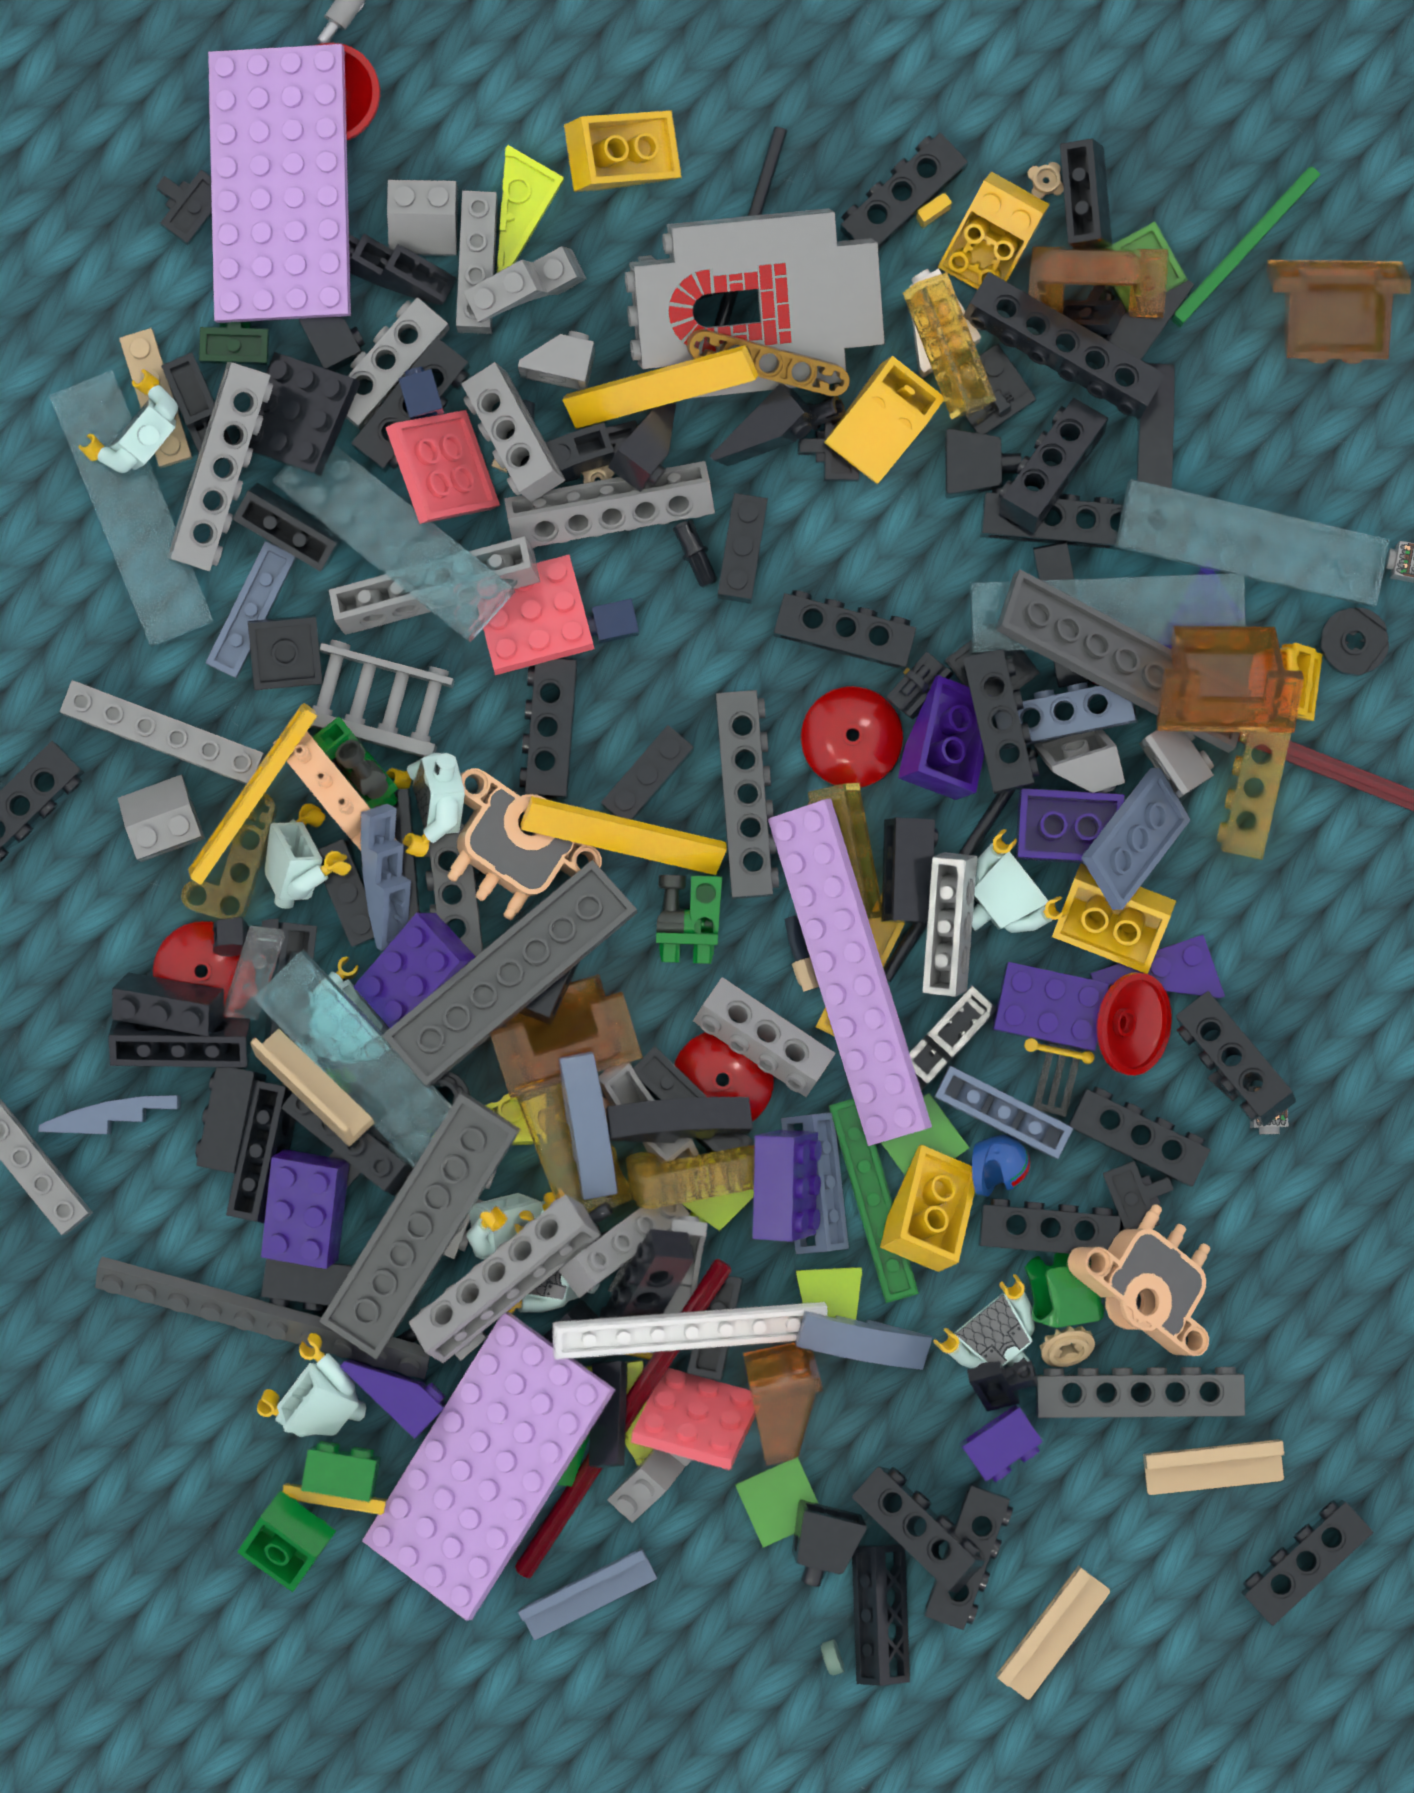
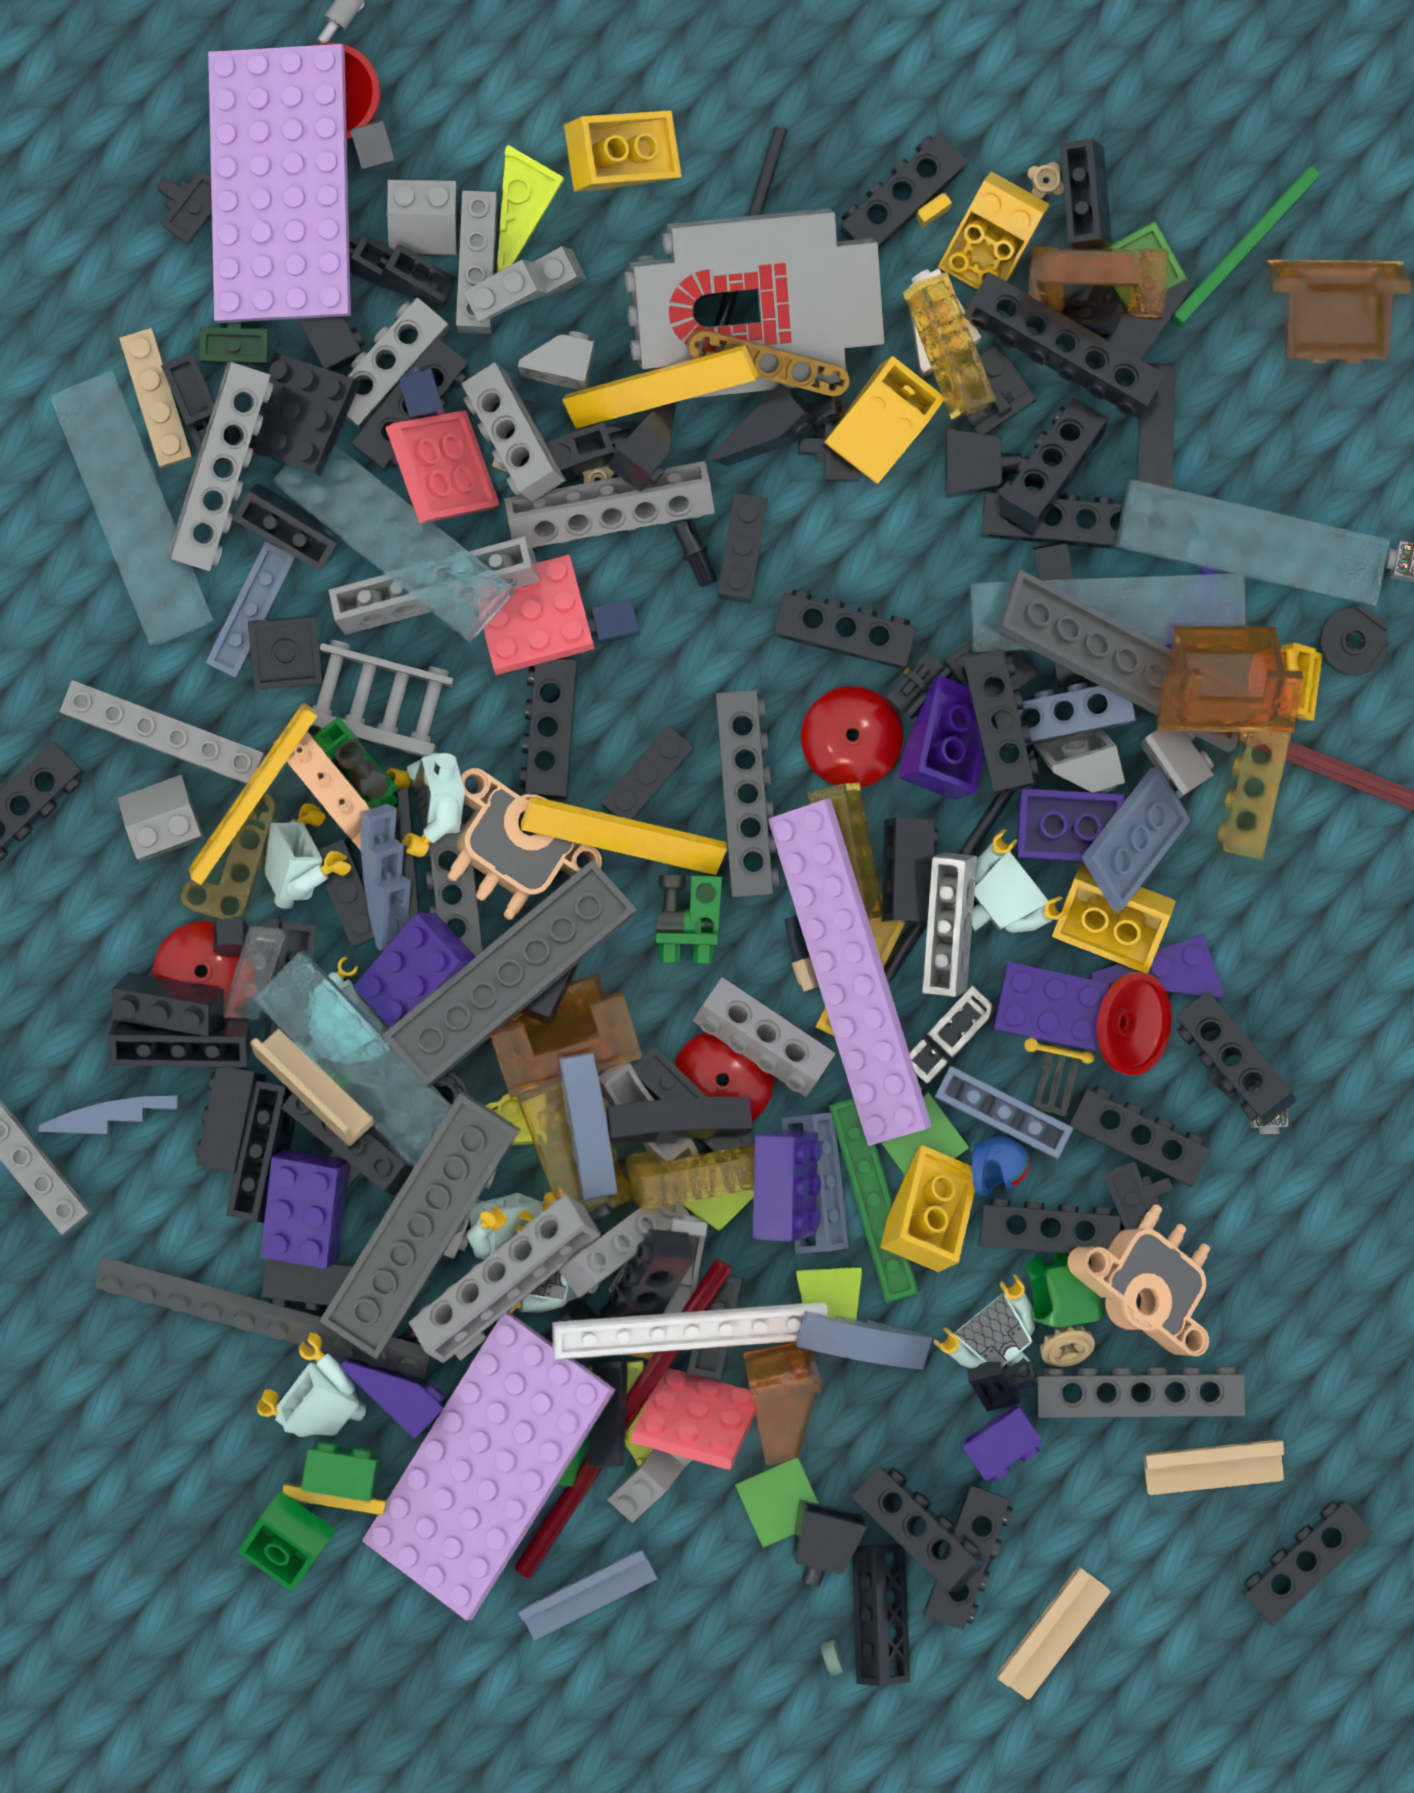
light aqua torso [78,369,178,473] -> none
none -> dark grey panel [351,115,394,169]

